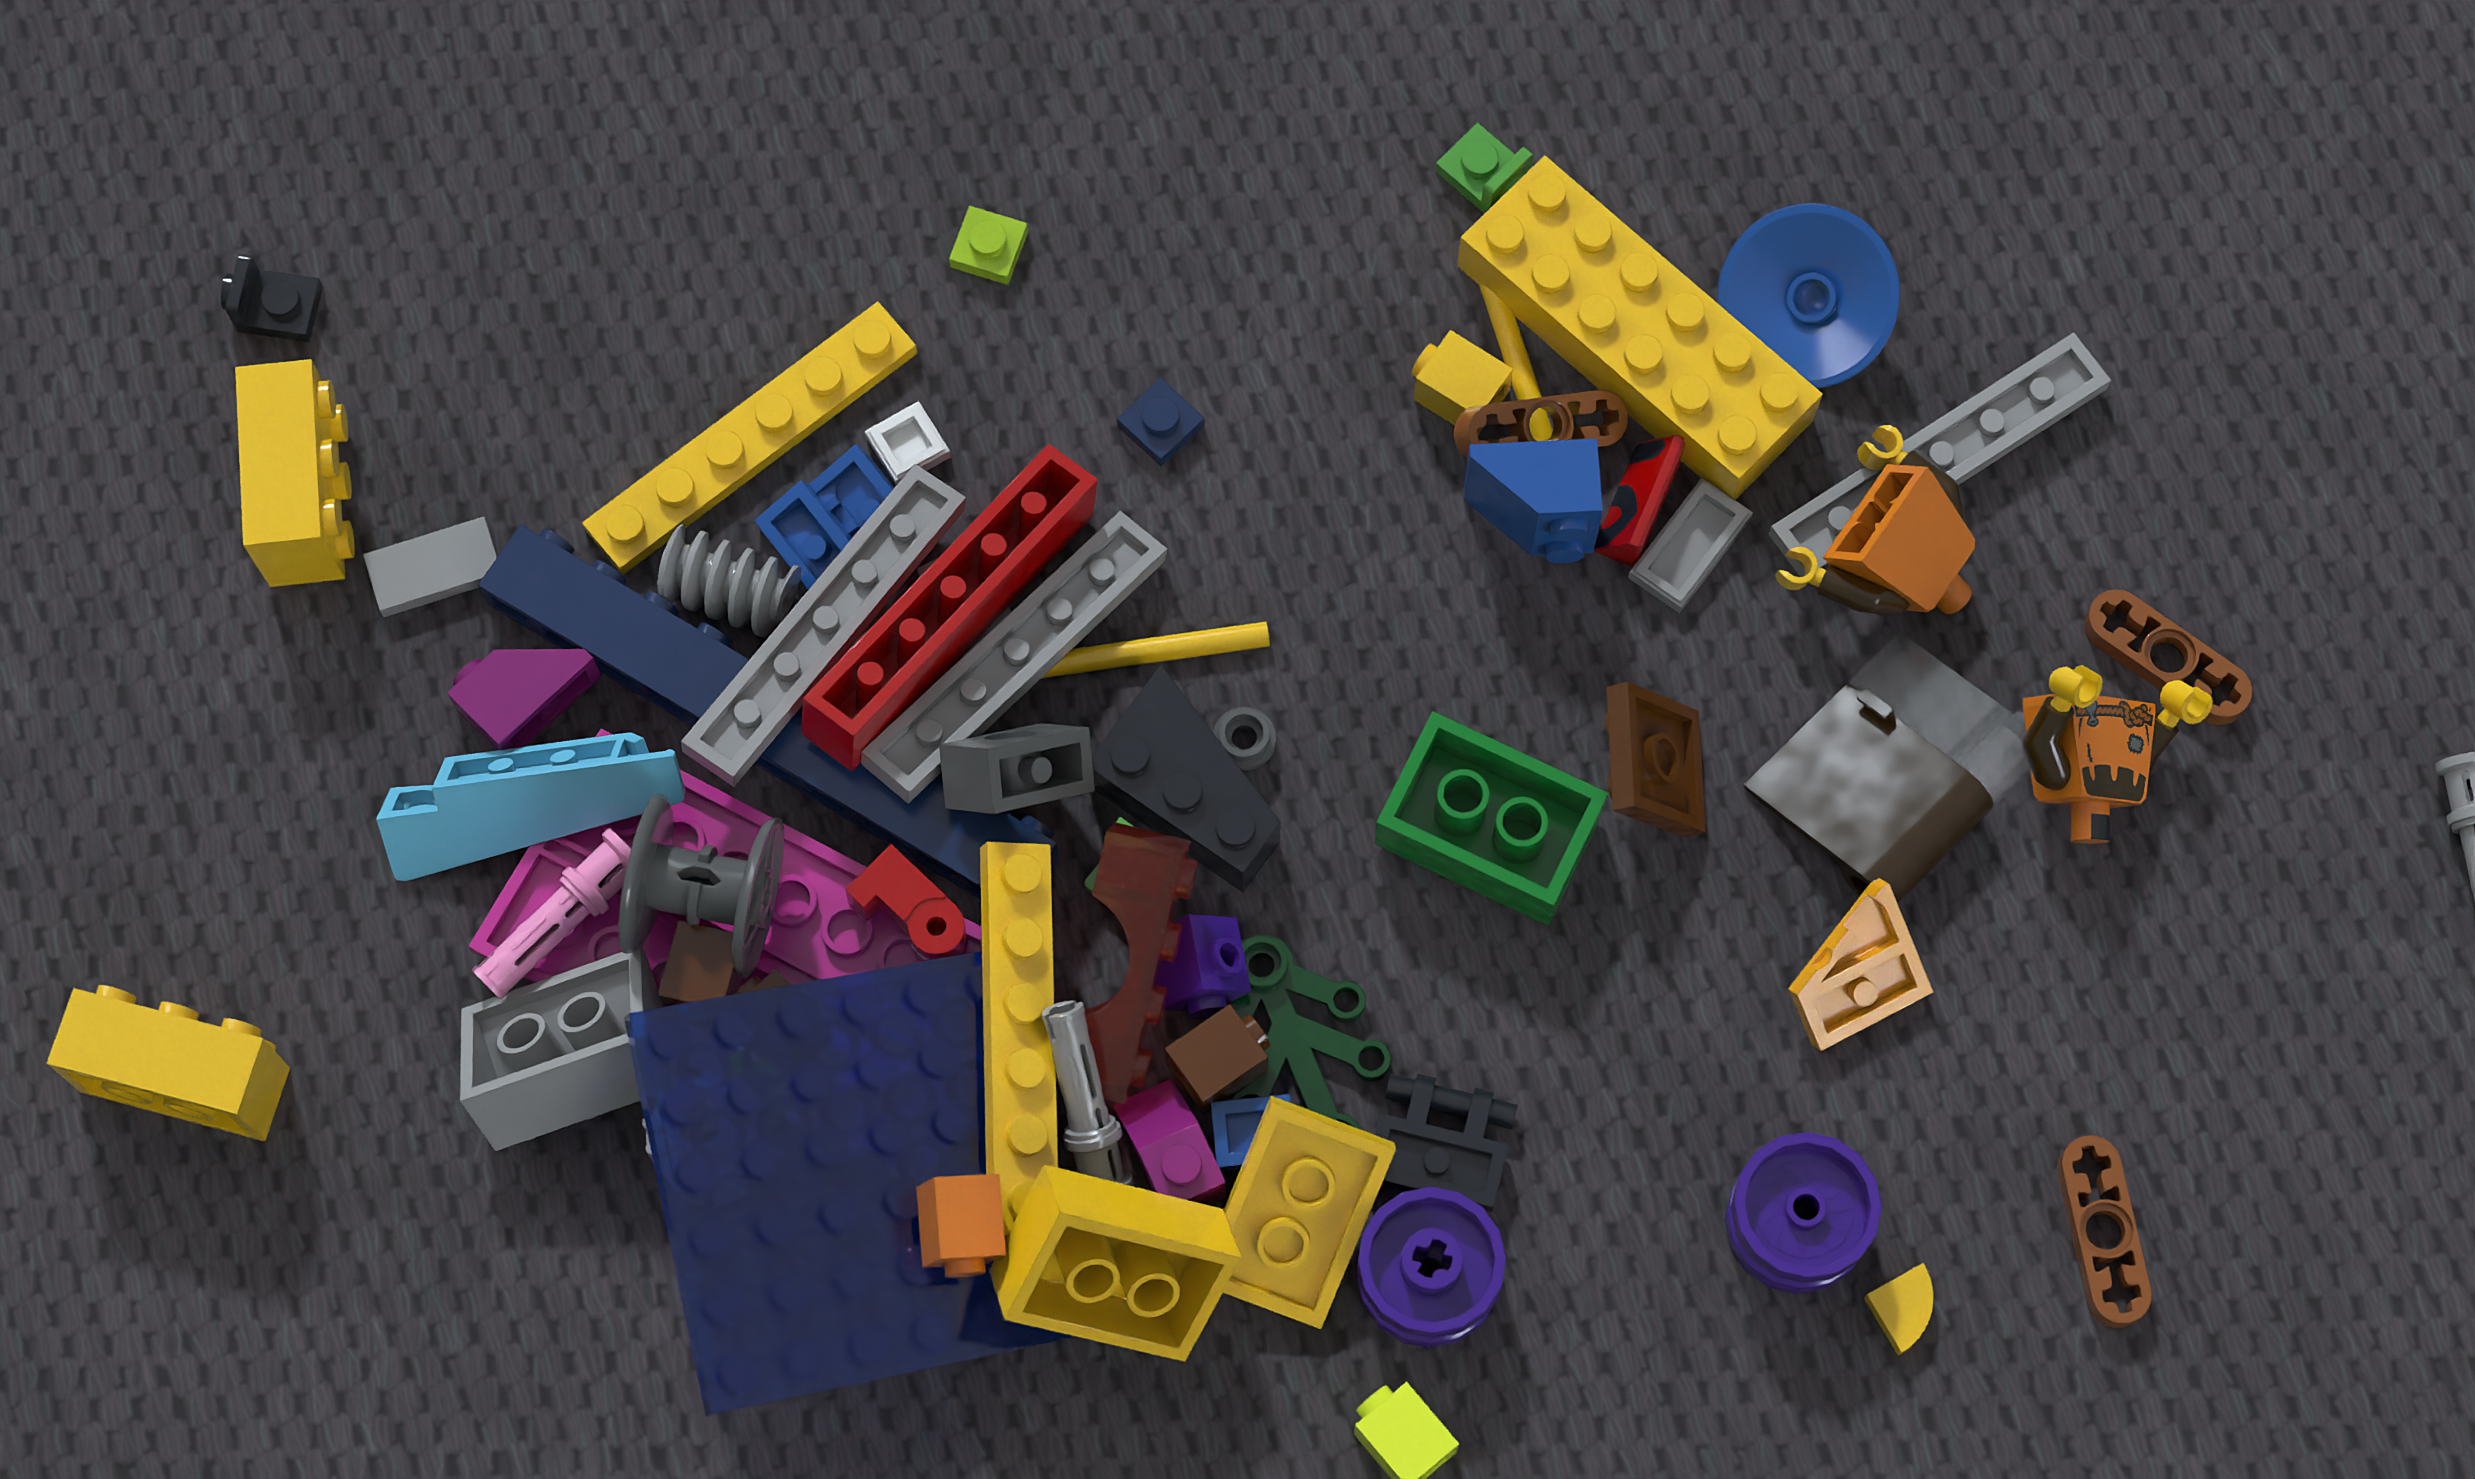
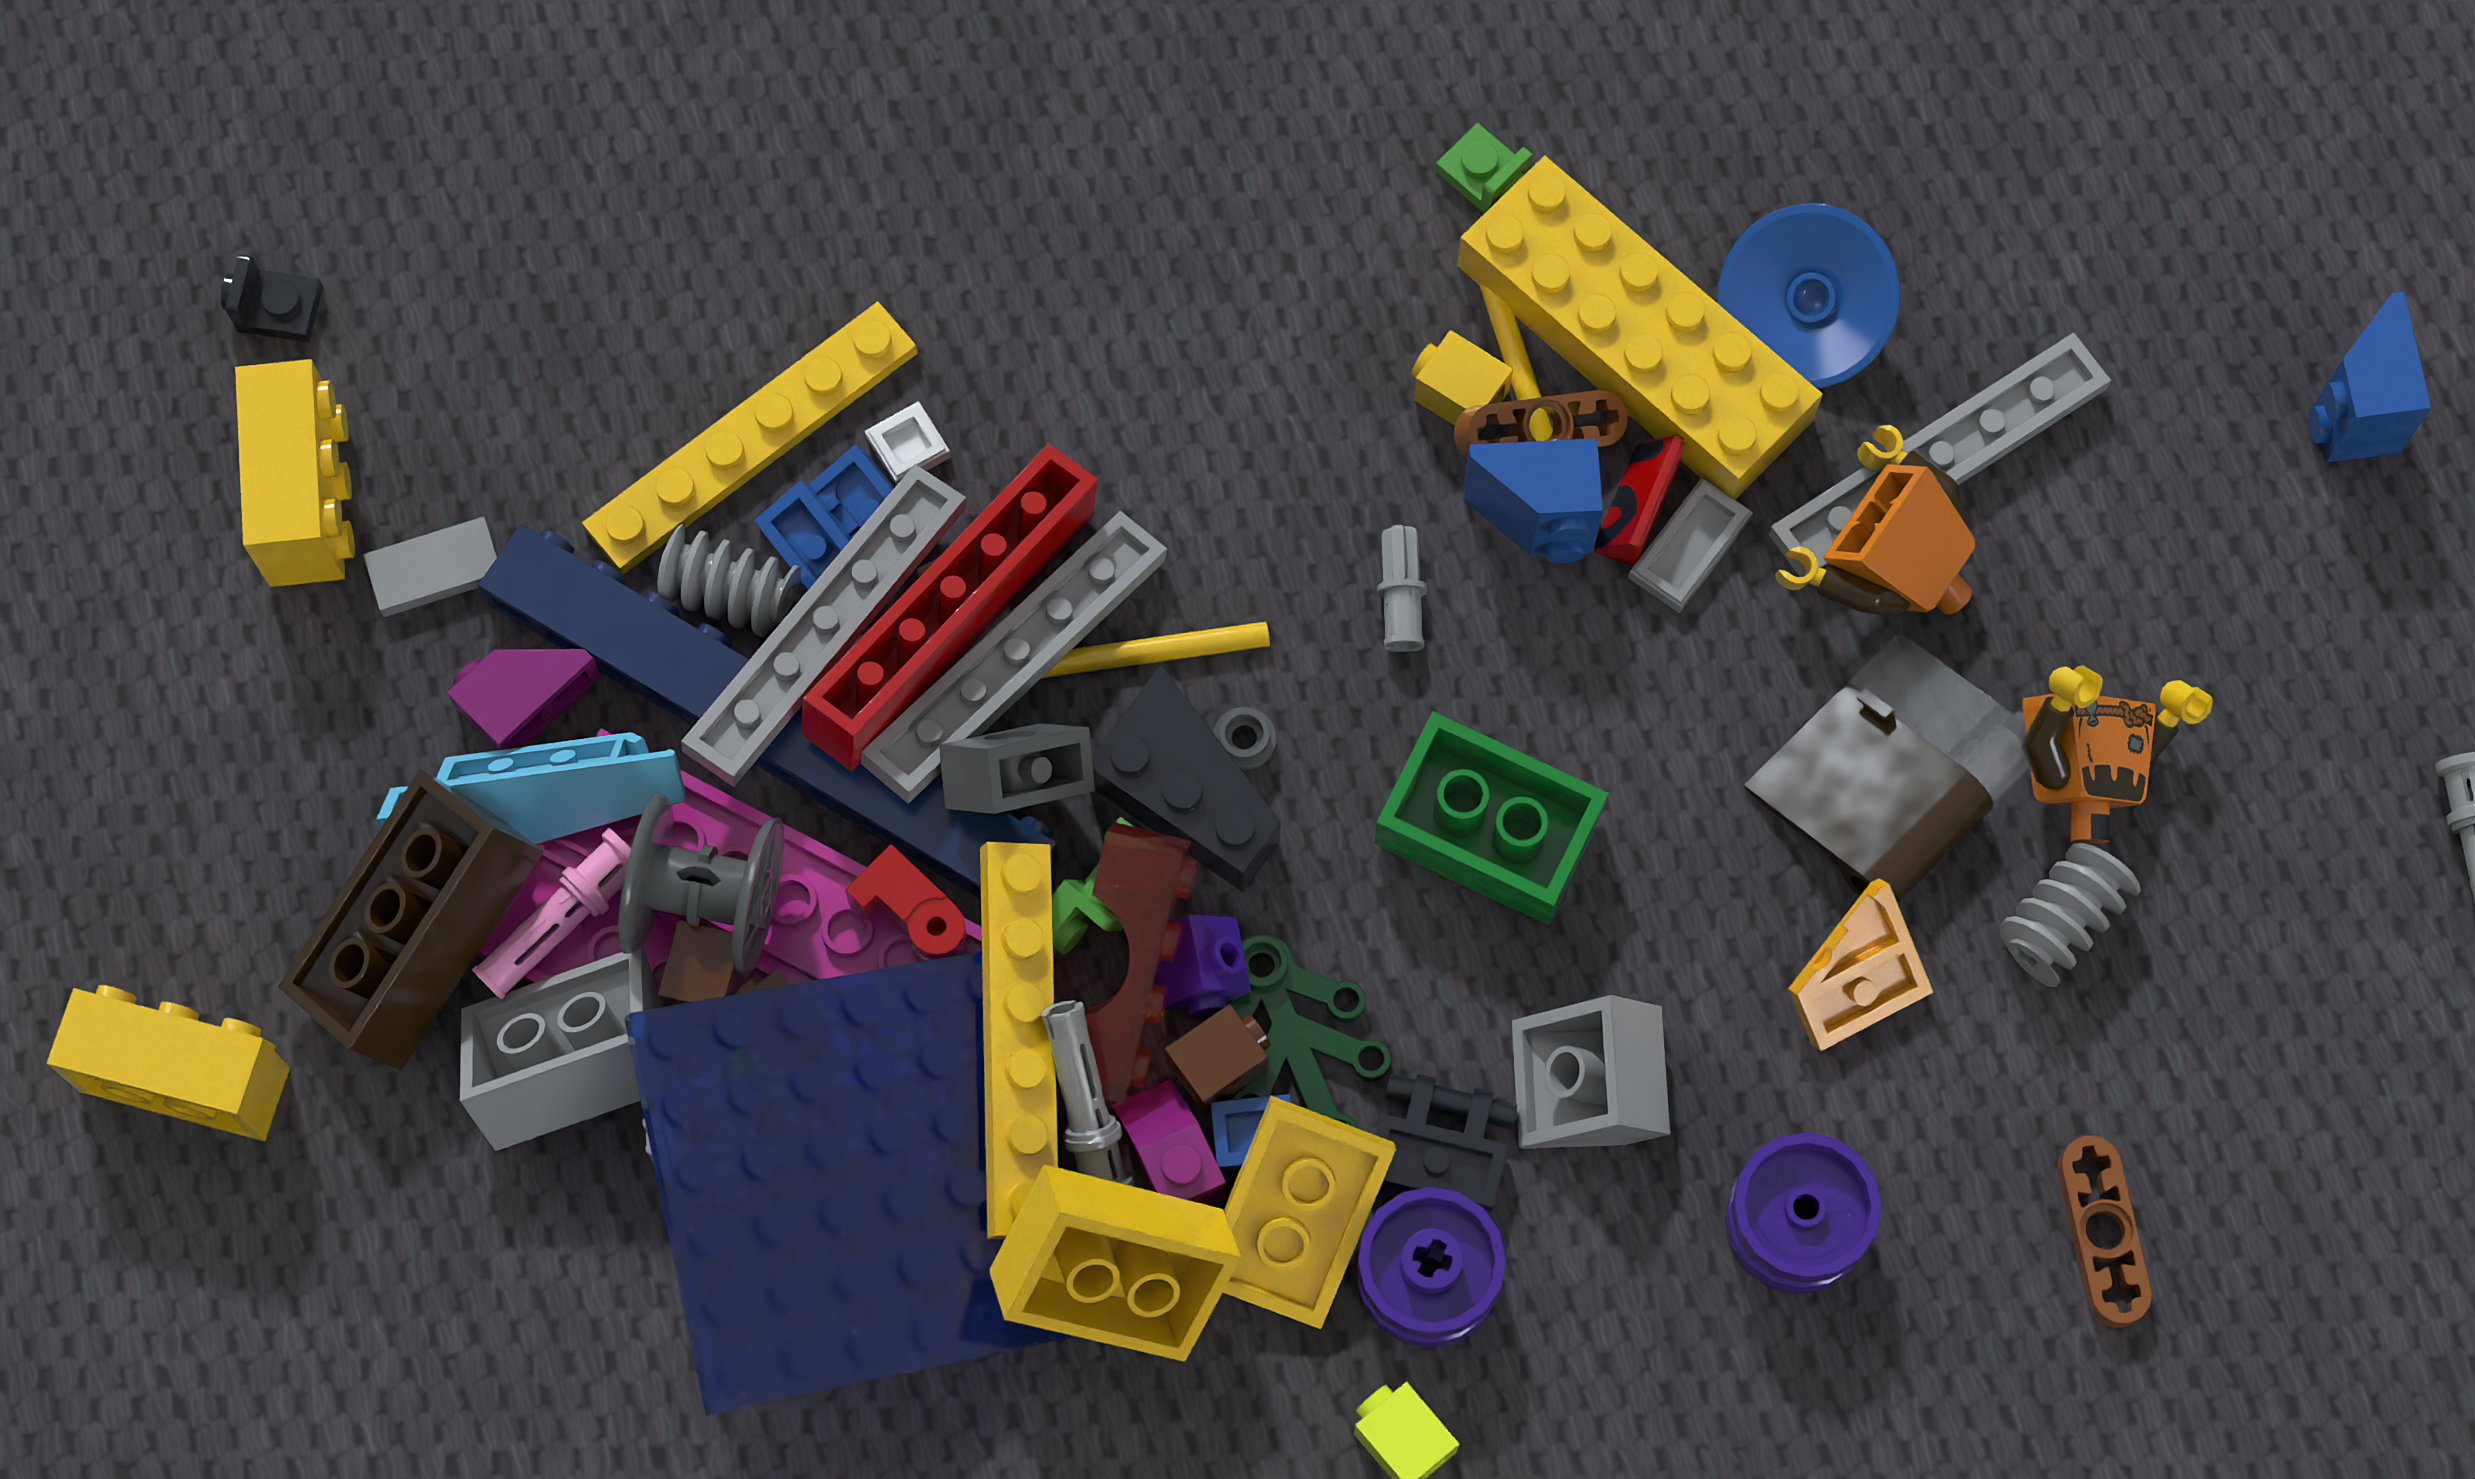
orange brick [916,1174,1006,1278] -> none
lime plate [949,206,1028,285] -> none
dark blue plate [1116,377,1205,466] -> none
reddish brown plate [1604,681,1706,837] -> none
yellow tile [1864,1263,1933,1356] -> none
dark orange beam [2084,589,2252,725] -> none
none -> dark brown slope [278,769,544,1070]
none -> bright green bracket [1052,878,1129,956]
none -> light grey axle [1377,525,1427,652]
none -> light grey slope [1512,995,1670,1149]
none -> light grey piece [1999,843,2141,987]
none -> blue slope [2309,292,2431,462]

